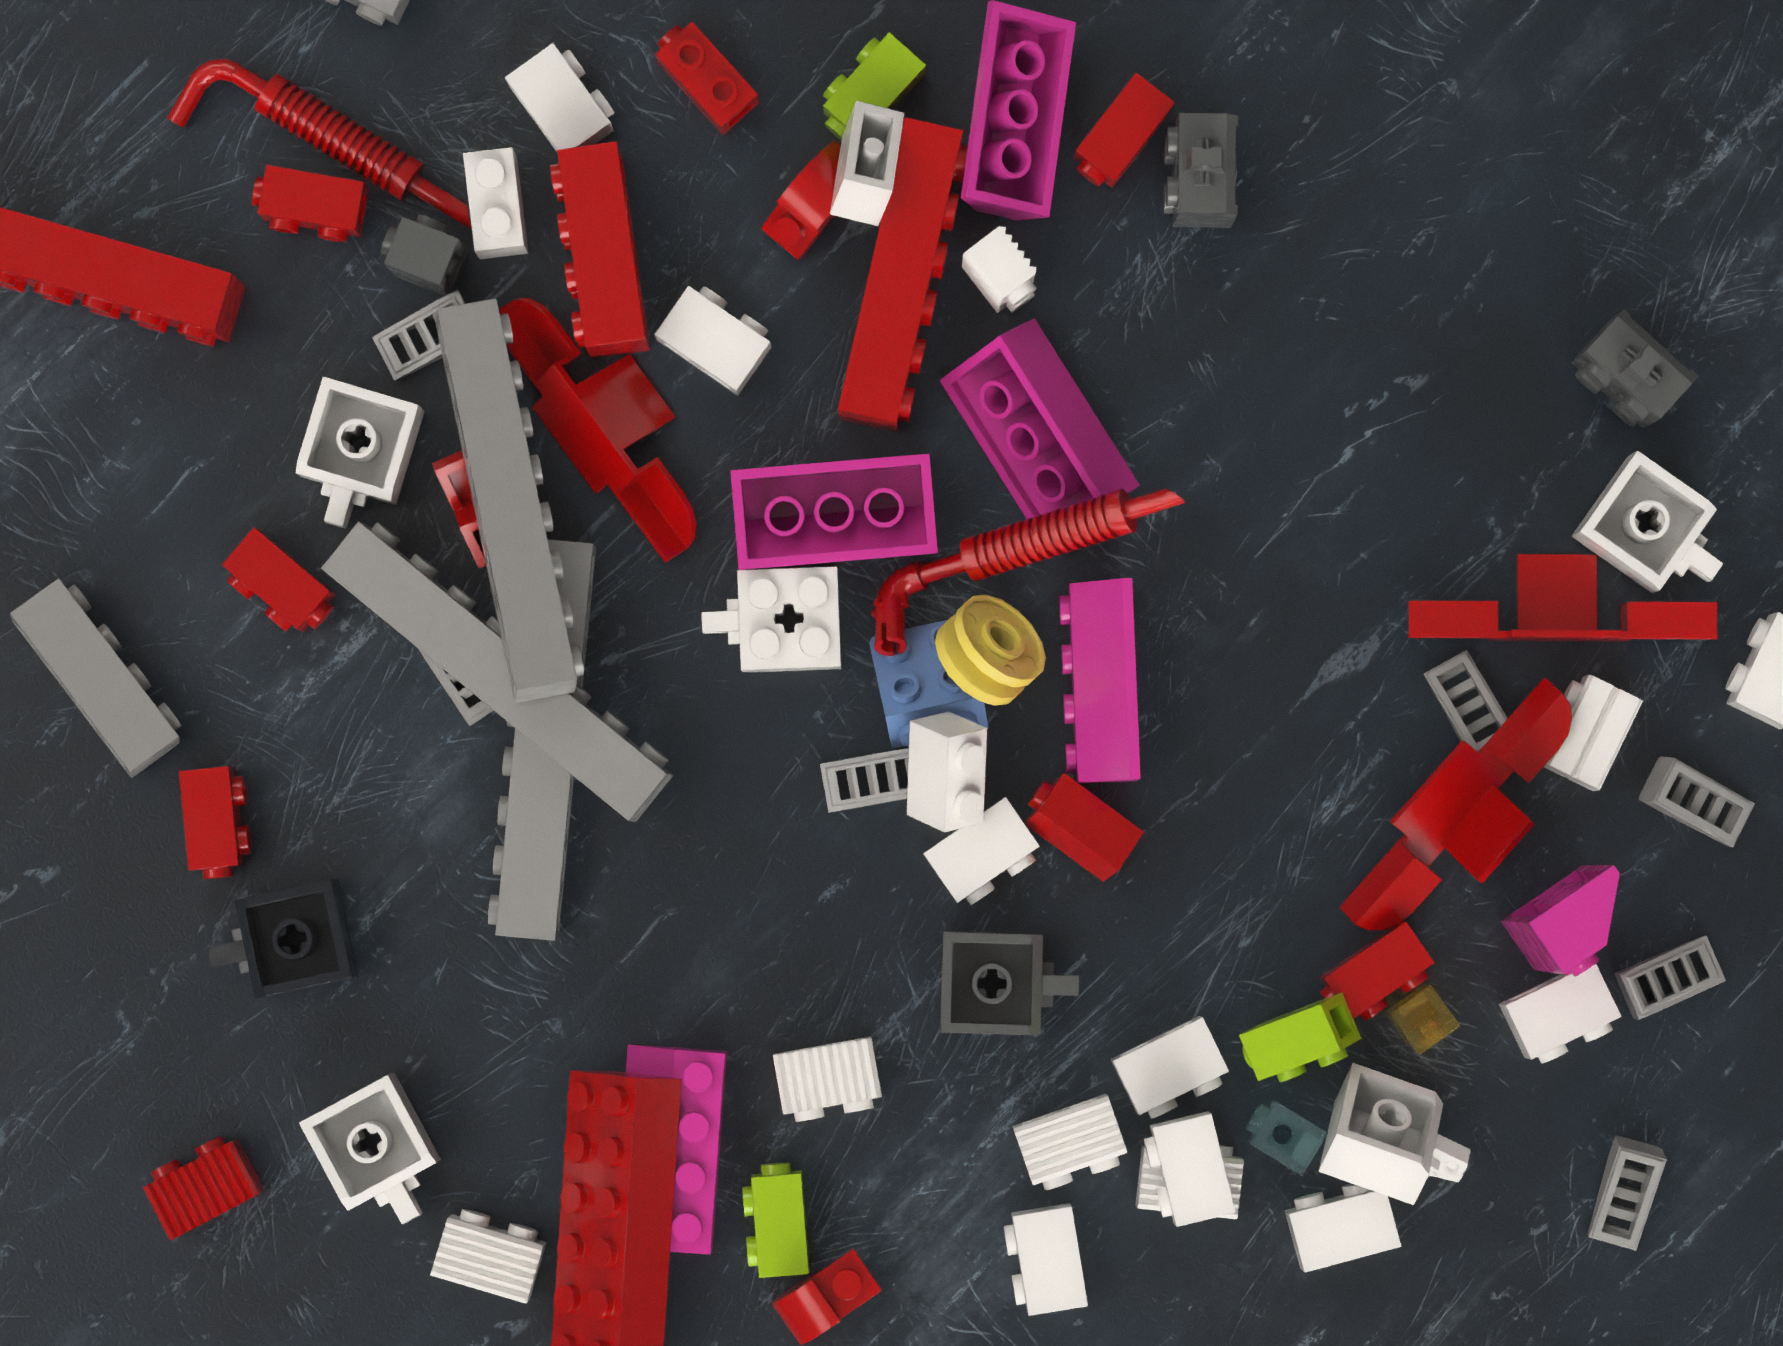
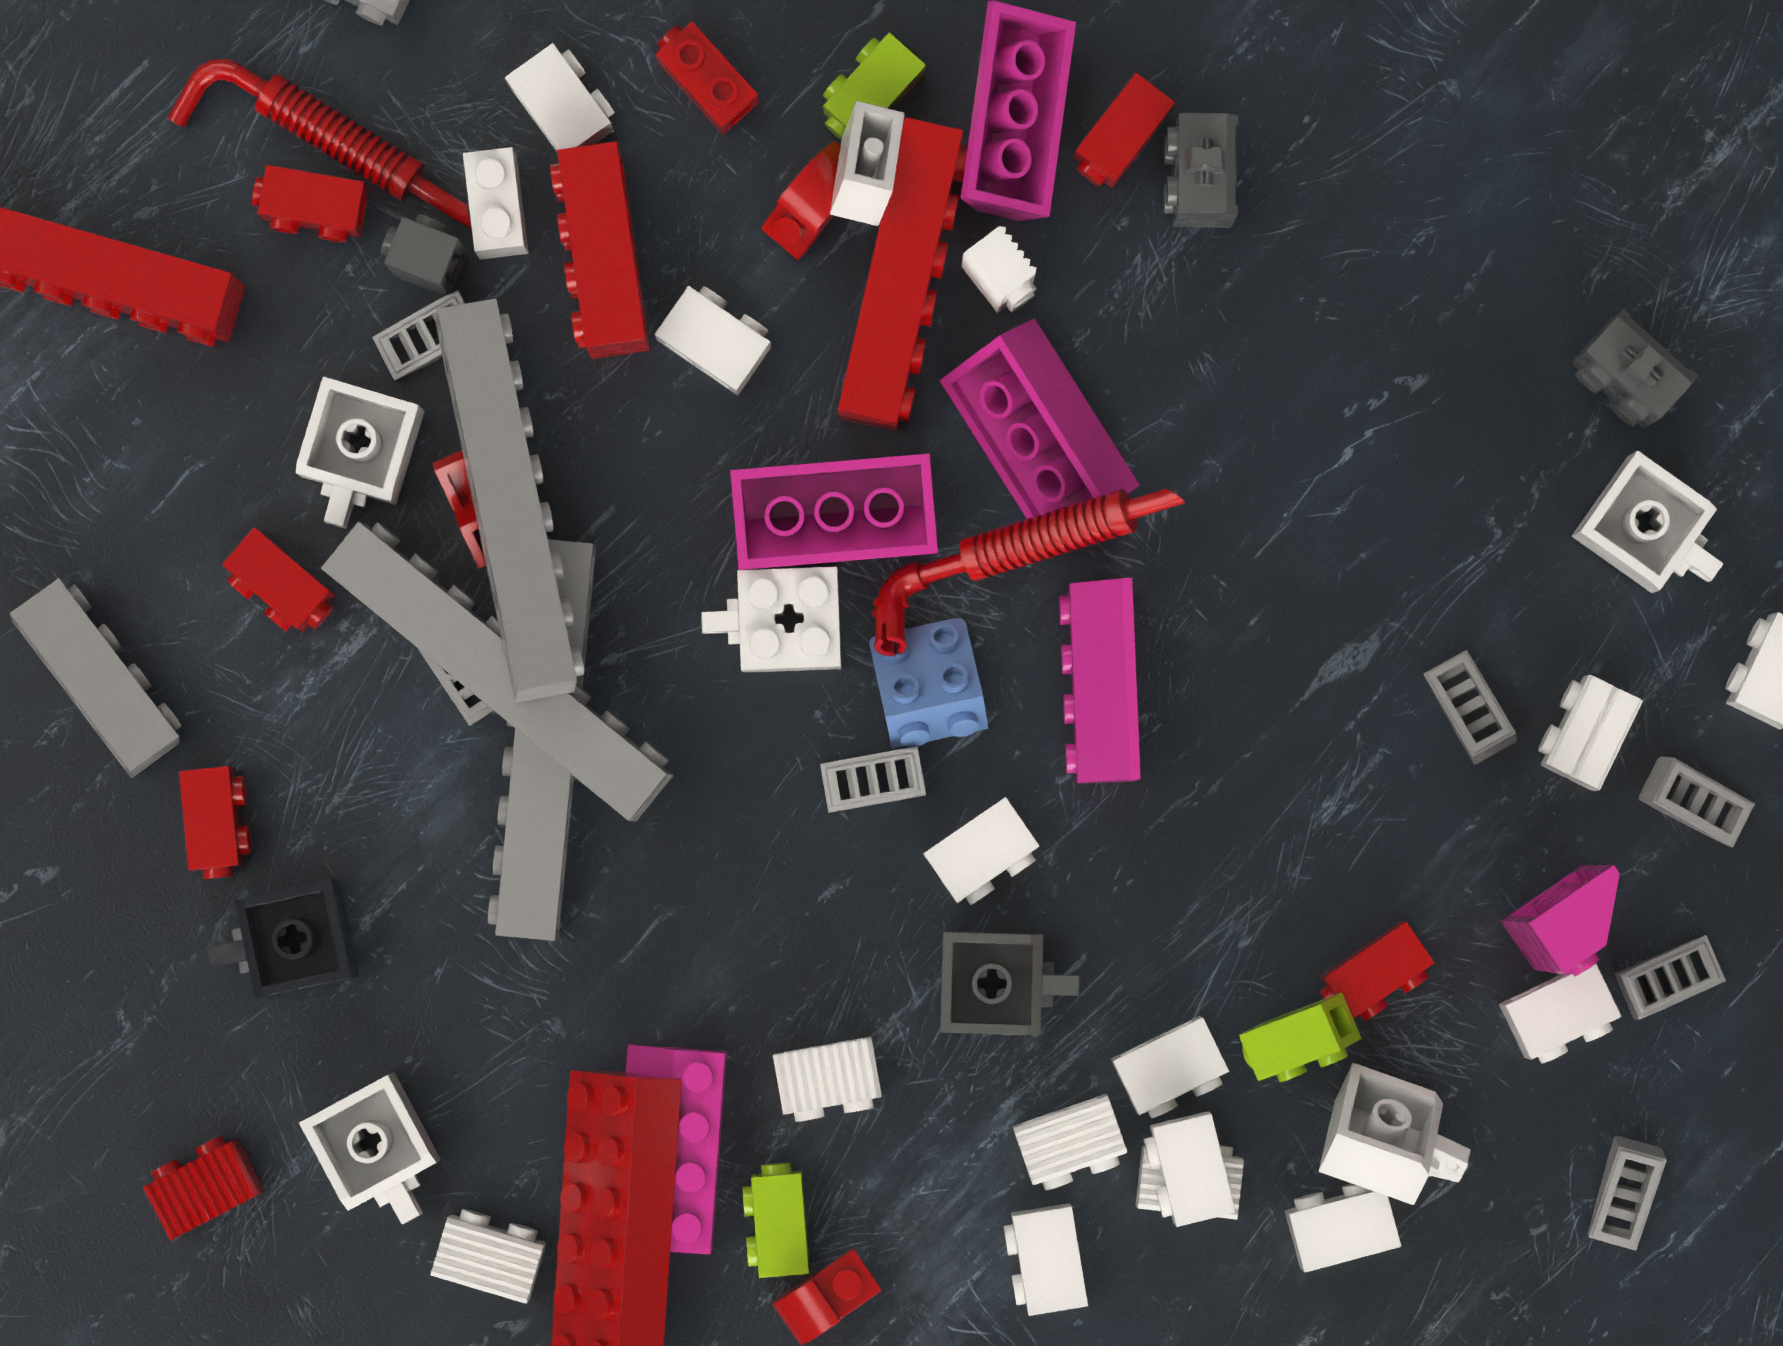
red piece [499,297,697,563] -> none
white brick [907,711,987,832] -> none
light yellow wheel [935,595,1046,706] -> none
red brick [1024,773,1144,882] -> none
clear light blue brick [1245,1100,1328,1176] -> none
red piece [1339,677,1572,930] -> none
clear yellow brick [1384,984,1460,1055] -> none
red piece [1409,554,1717,641] -> none

